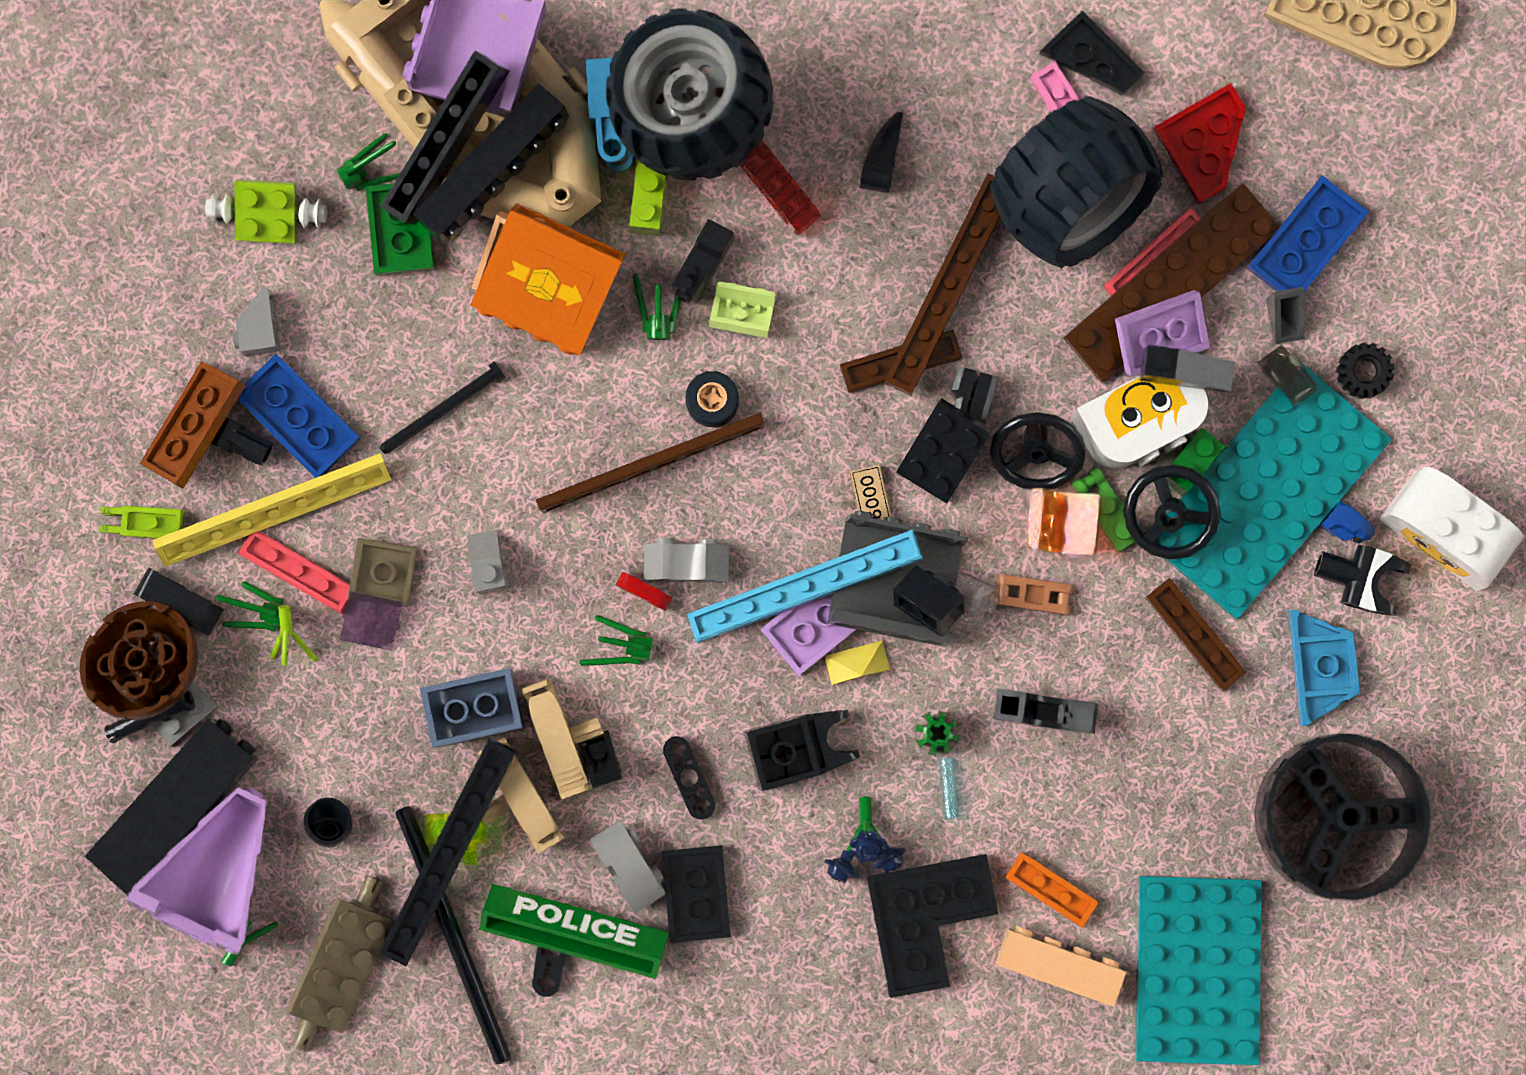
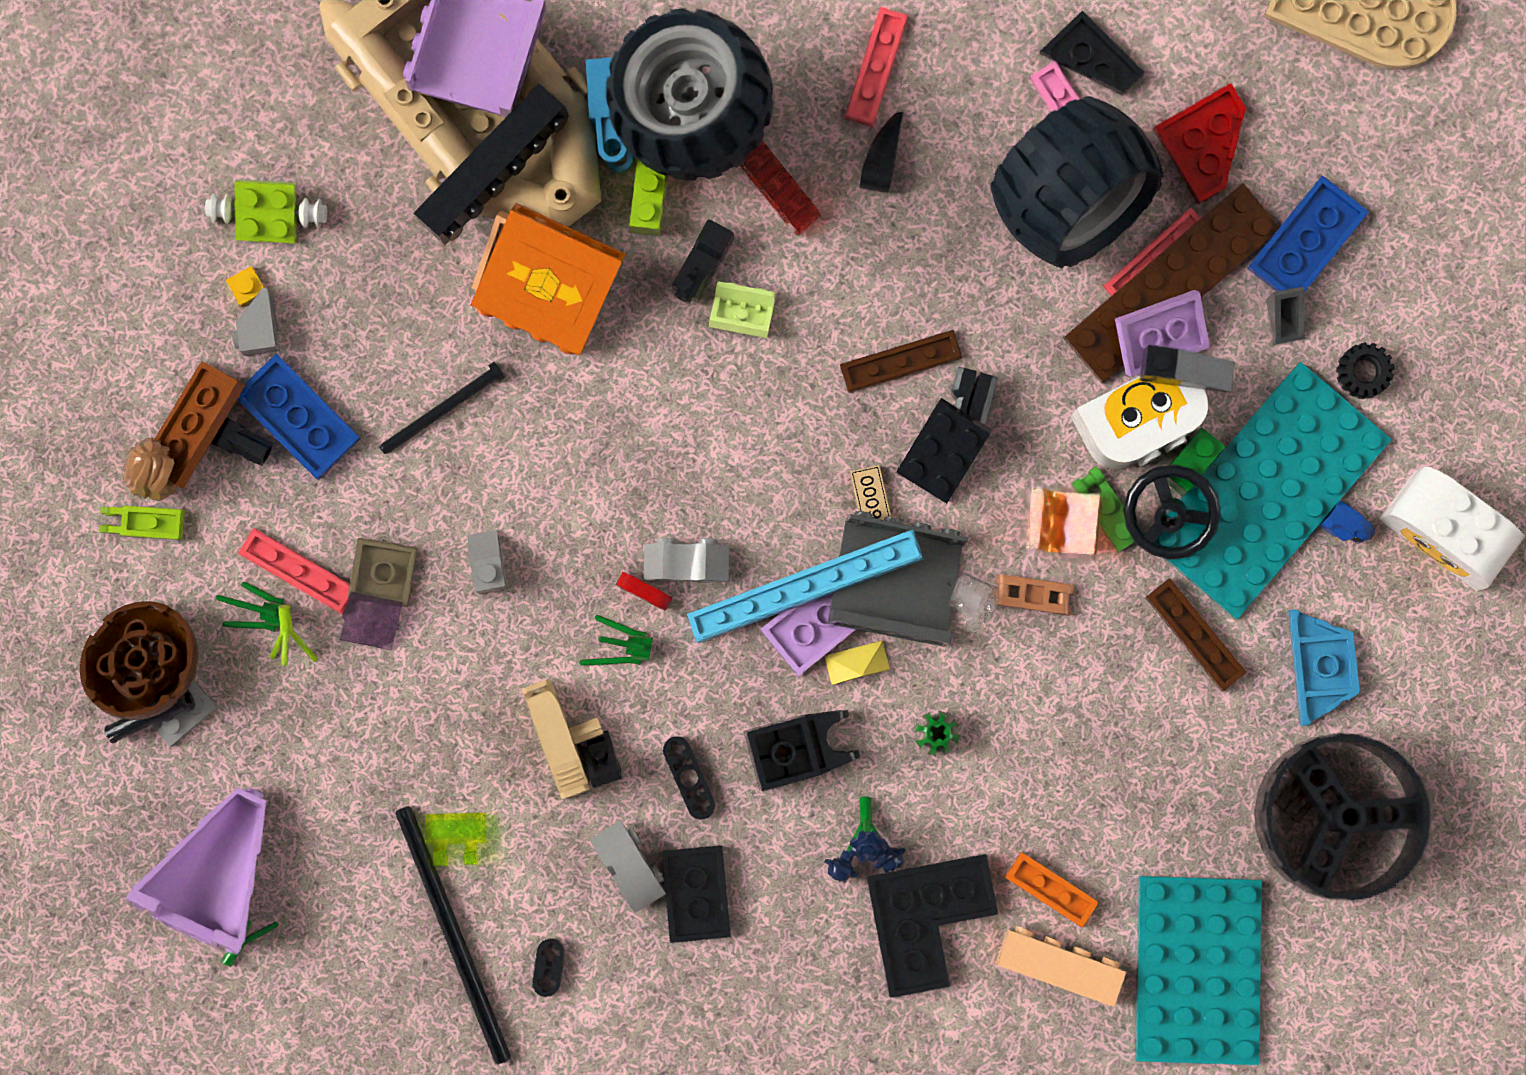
black brick [84,718,258,896] -> none
black beam [133,567,224,635] -> none
light yellow plate [152,453,392,567] -> none
dark tan plate [286,875,394,1053] -> none
black piece [303,798,353,847] -> none
green plant [337,133,400,192] -> none
green plate [365,183,435,276] -> none
black plate [379,737,517,966] -> none
black brick [380,50,510,225] -> none
sand blue brick [420,668,525,748] -> none
tan piece [478,738,564,854] -> none
green brick [479,884,669,979] -> none
reddish brown tile [536,412,764,513] -> none
green plant [633,274,681,340] -> none
black wheel [685,371,739,427] -> none
reddish brown plate [884,173,1000,396] -> none
black brick [893,565,964,637] -> none
clear light blue piece [939,758,959,819] -> none
black piece [989,412,1087,491] -> none
black arch [993,689,1099,734] -> none
clear smoke slope [1257,344,1319,407] -> none
black connector [1314,545,1411,616] -> none
none -> medium nougat hair [123,437,177,501]
none -> yellow plate [226,266,264,307]
none -> coral tile [845,7,908,127]

